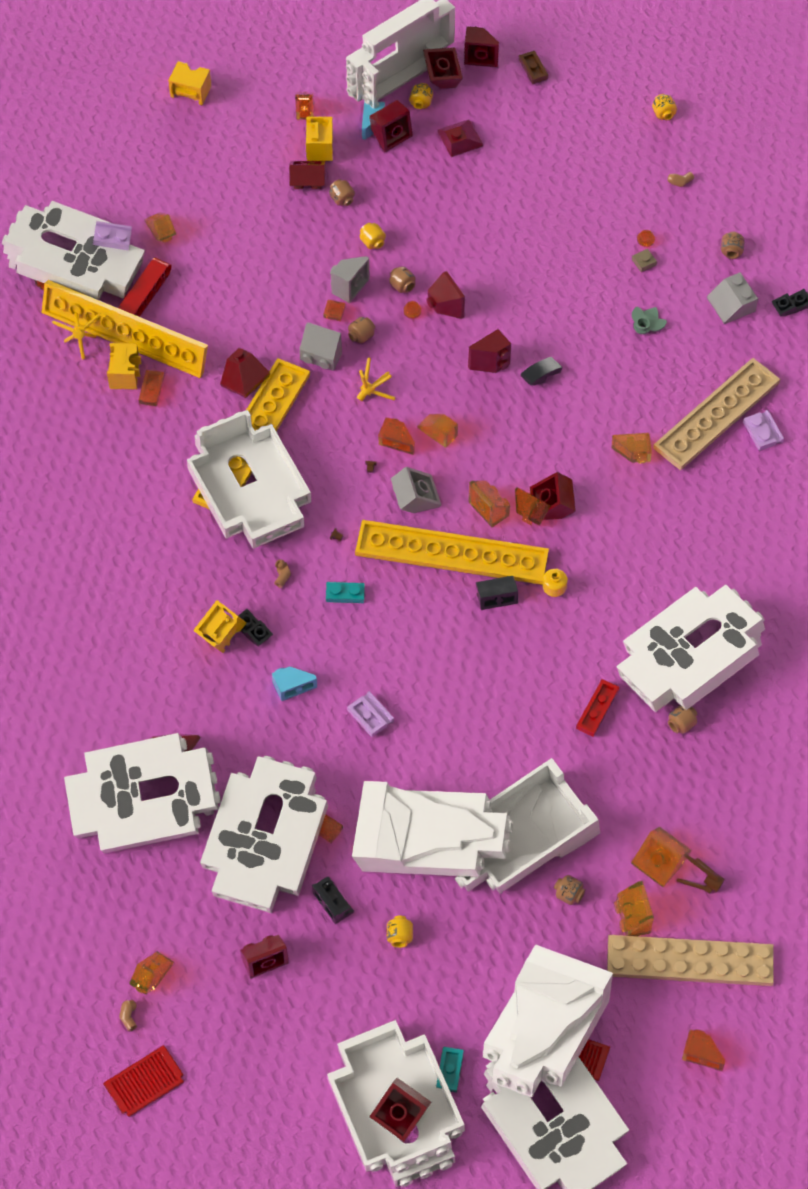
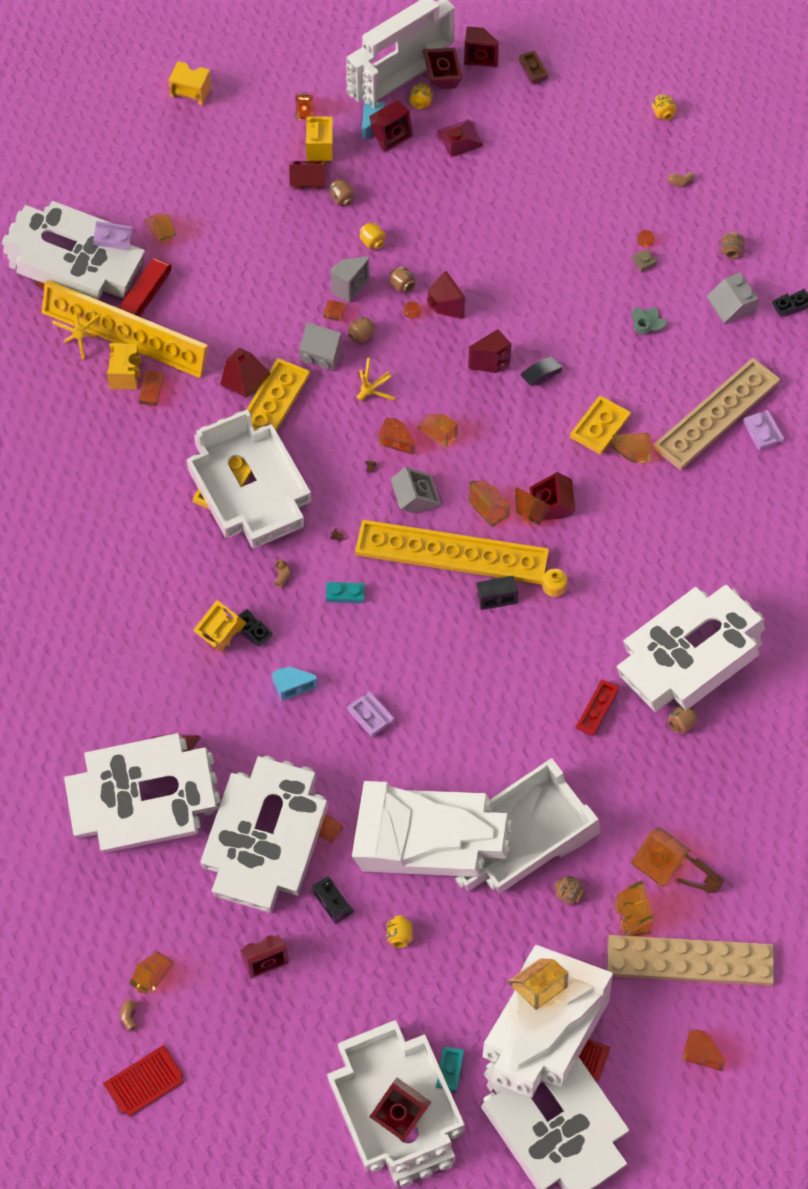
none -> clear yellow slope [508,958,568,1010]
none -> yellow plate [570,395,631,455]

